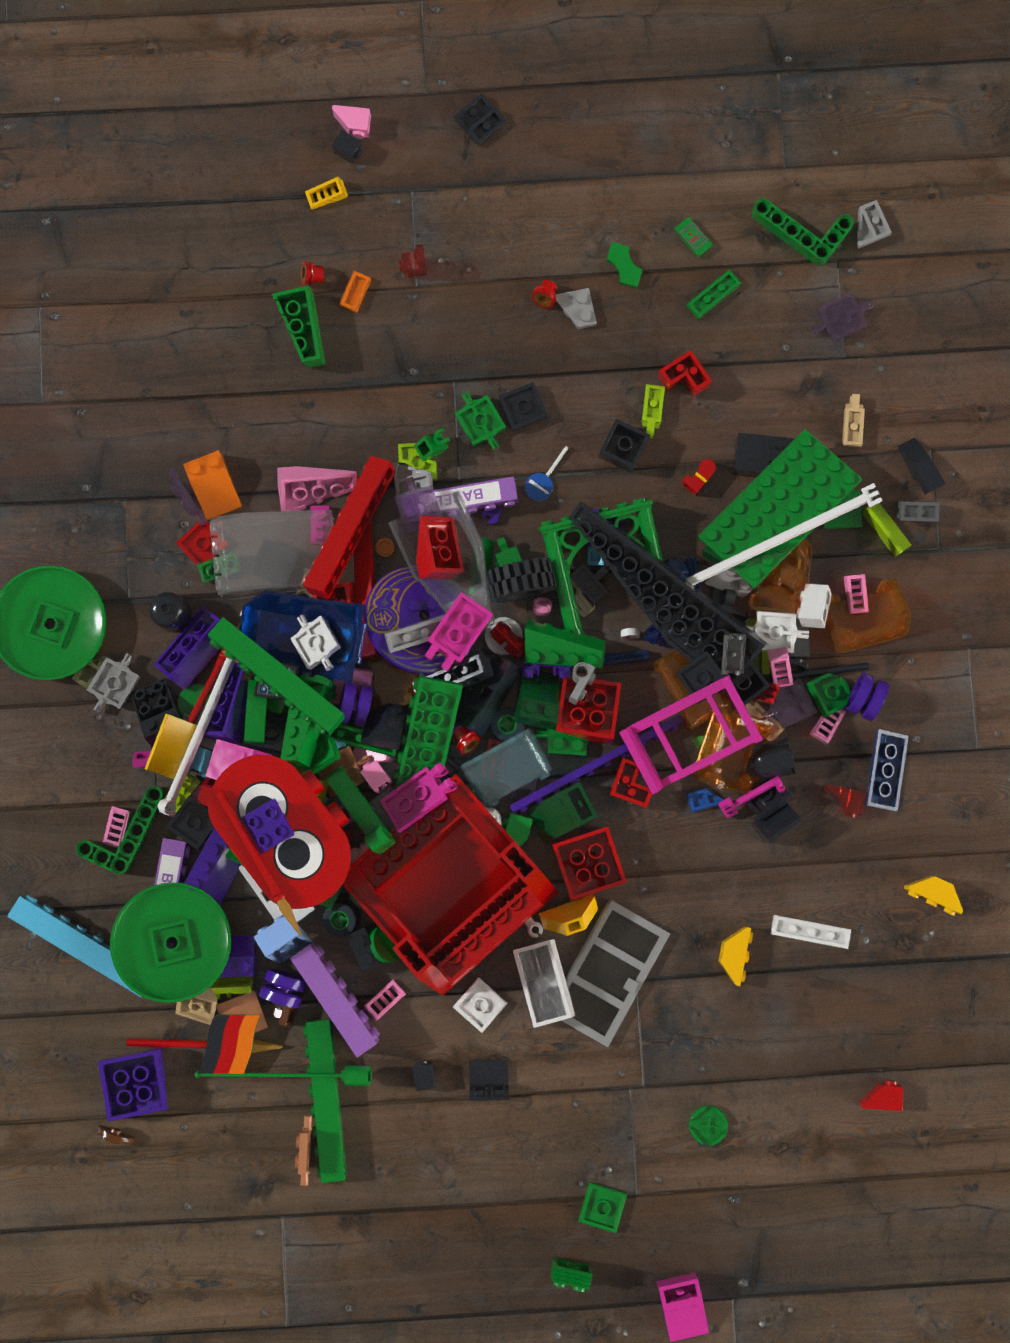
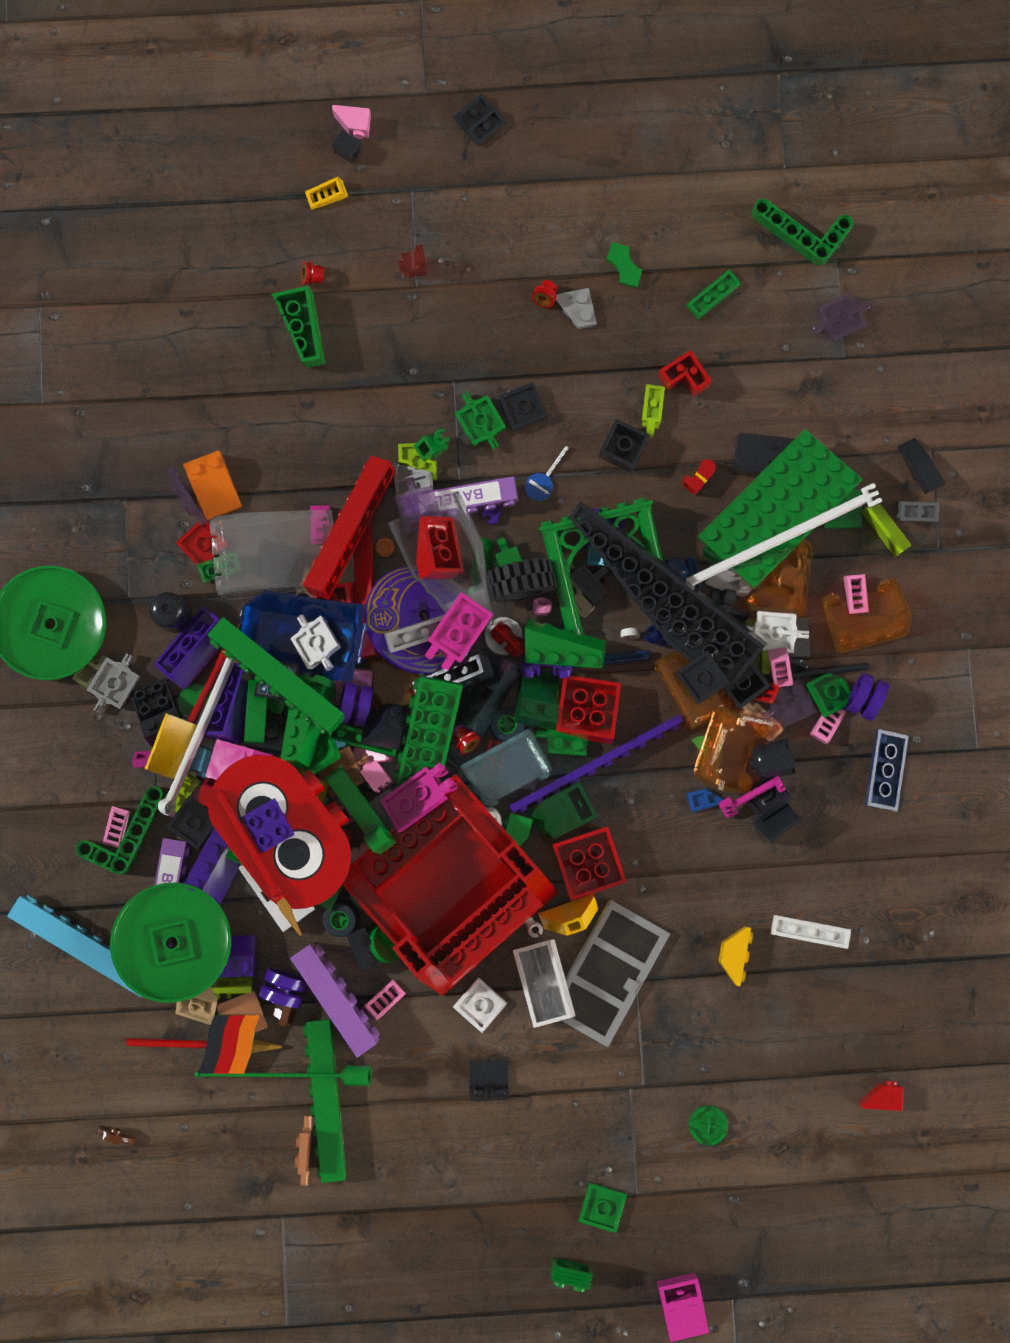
dark purple slope [98,1047,168,1121] -> none
light blue slope [254,915,313,964] -> none
bright pink wedge [277,466,357,512] -> none
orange tile [339,271,371,313] -> none
black brick [412,1059,436,1092] -> none
light grey plate [569,662,596,705] -> none
red brick [609,758,652,808] -> none
dark pink piece [619,675,763,794] -> none
green tile [674,217,713,258] -> none
dark grey hinge [721,633,746,675] -> none
white brick [797,584,832,628] -> none
clear red arch [823,784,866,818] -> none
tan hinge [842,394,865,447] -> none
light grey wing [856,200,892,249] -> none
yellow slope [903,876,963,916] -> none

